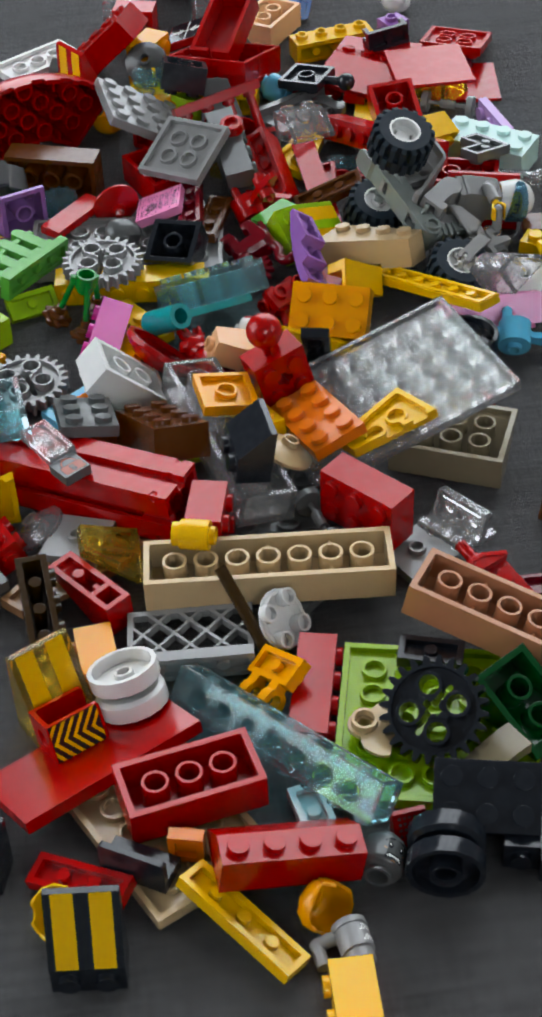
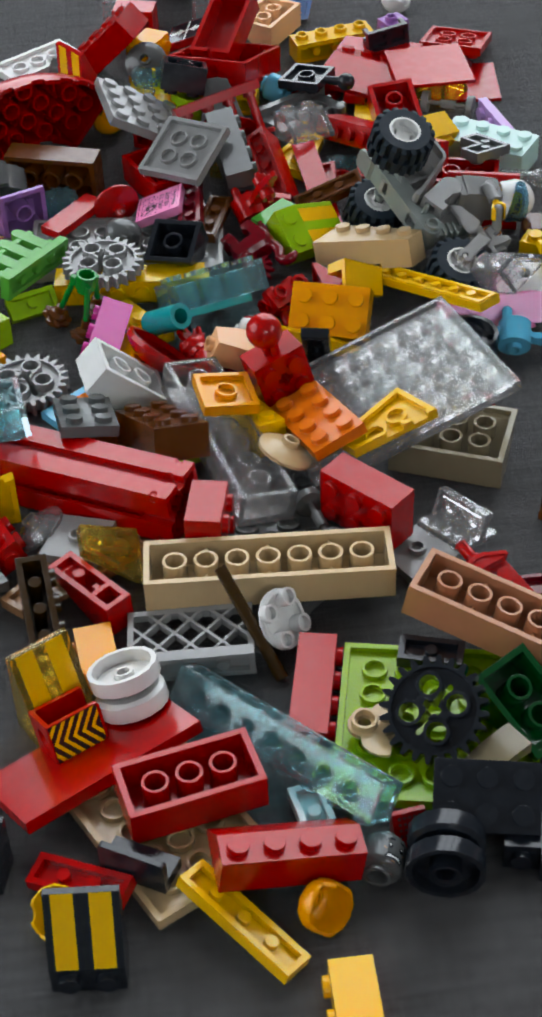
clear plate [20,419,77,465] -> none
dark grey tile [49,452,92,487] -> none
orange plate [167,827,207,862] -> none
yellow brick [170,518,218,551] -> none
red tile [220,115,244,137] -> none
black slope [220,398,278,484] -> none
light orange plate [237,643,312,715] -> none
medium lavender slope [290,208,327,284] -> none
light grey piece [309,914,377,973] -> none

